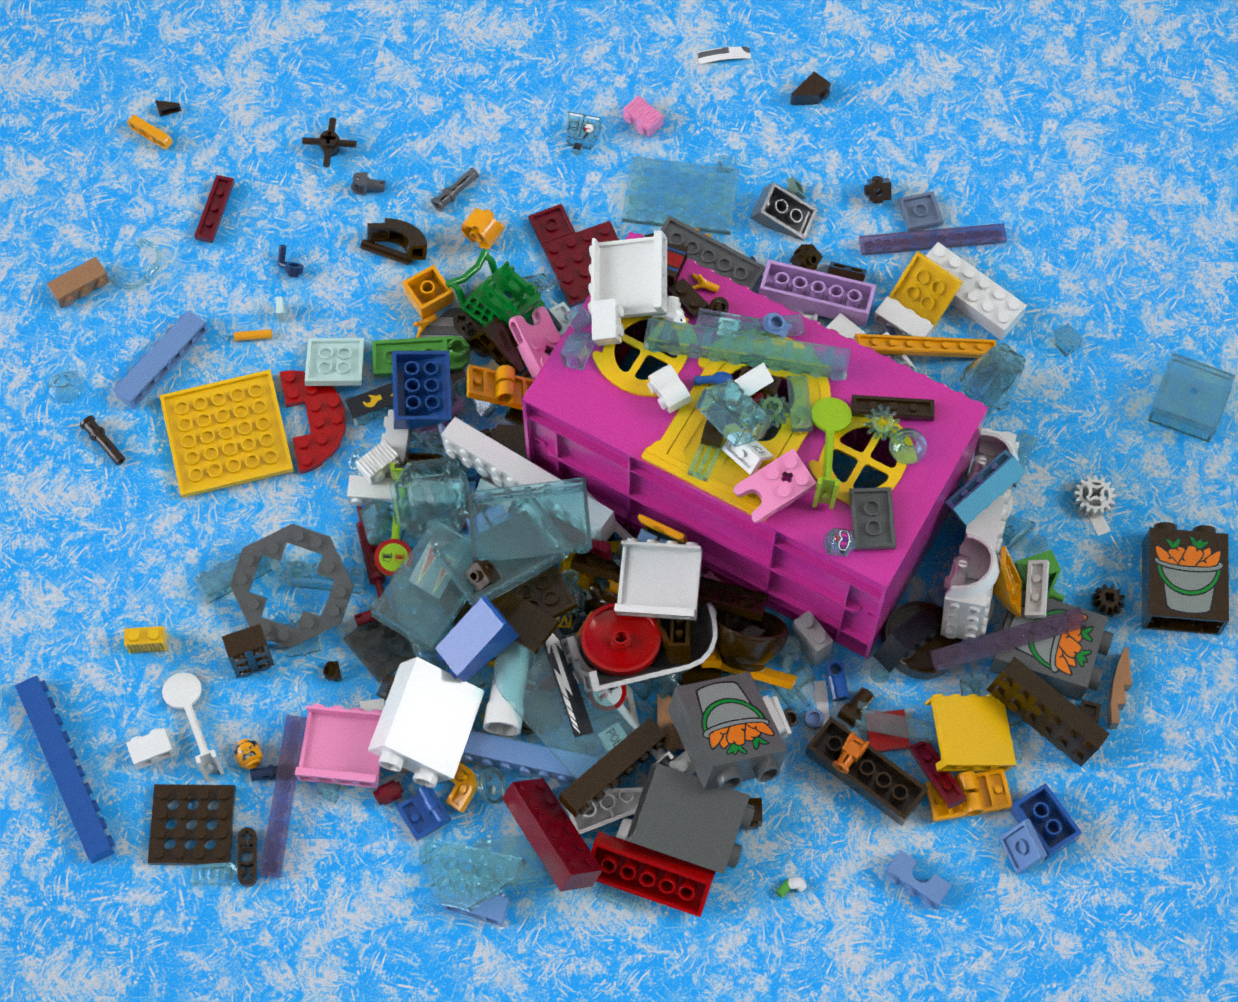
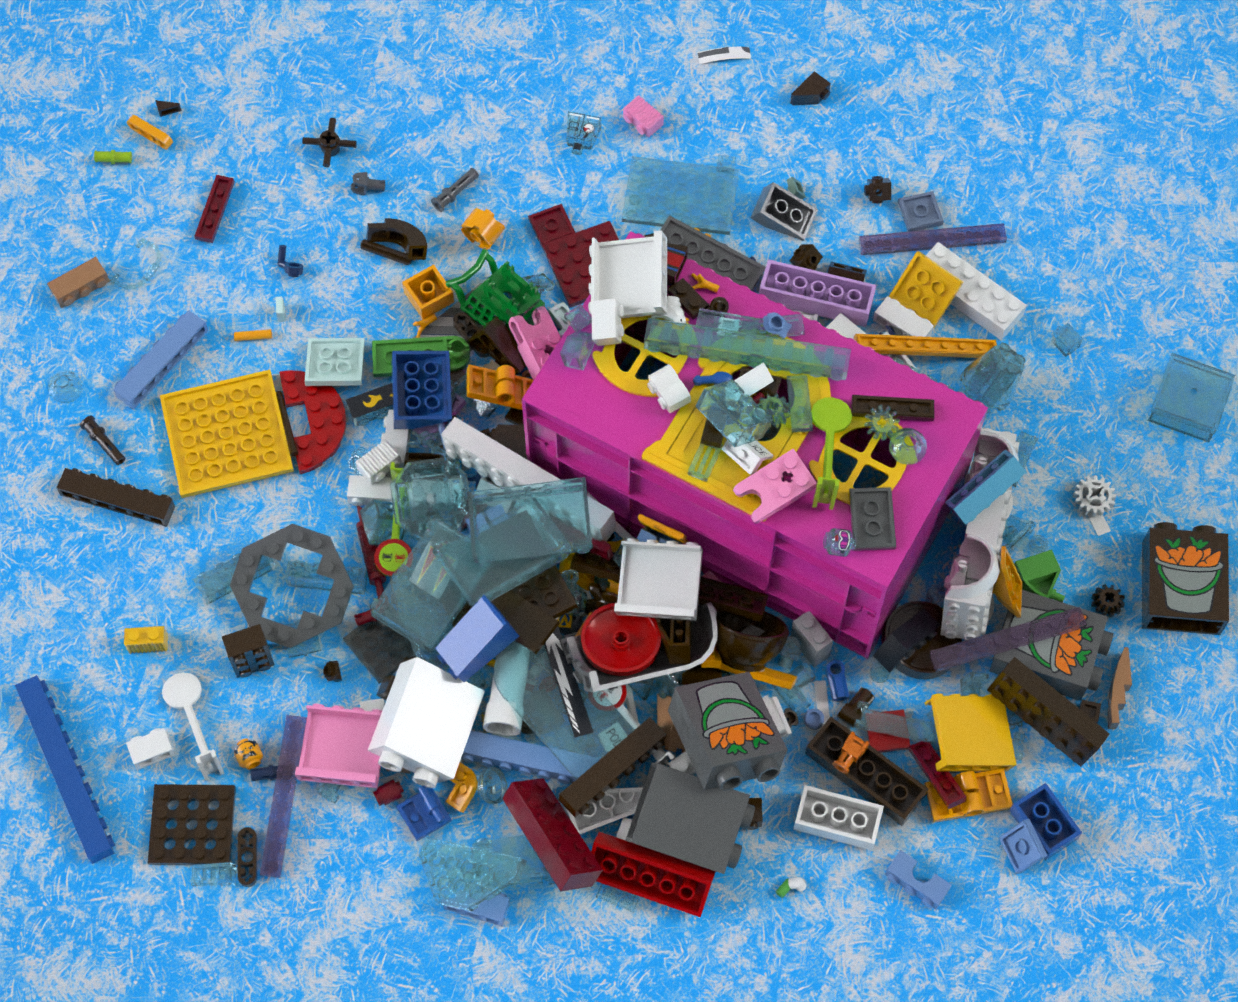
dark brown brick [464,559,501,593] -> none
white plate [1024,560,1049,618] -> none
none -> dark brown brick [56,468,175,527]
none -> lime pin [94,150,132,164]
none -> dark brown bar [276,391,298,456]
none -> white brick [793,785,884,851]

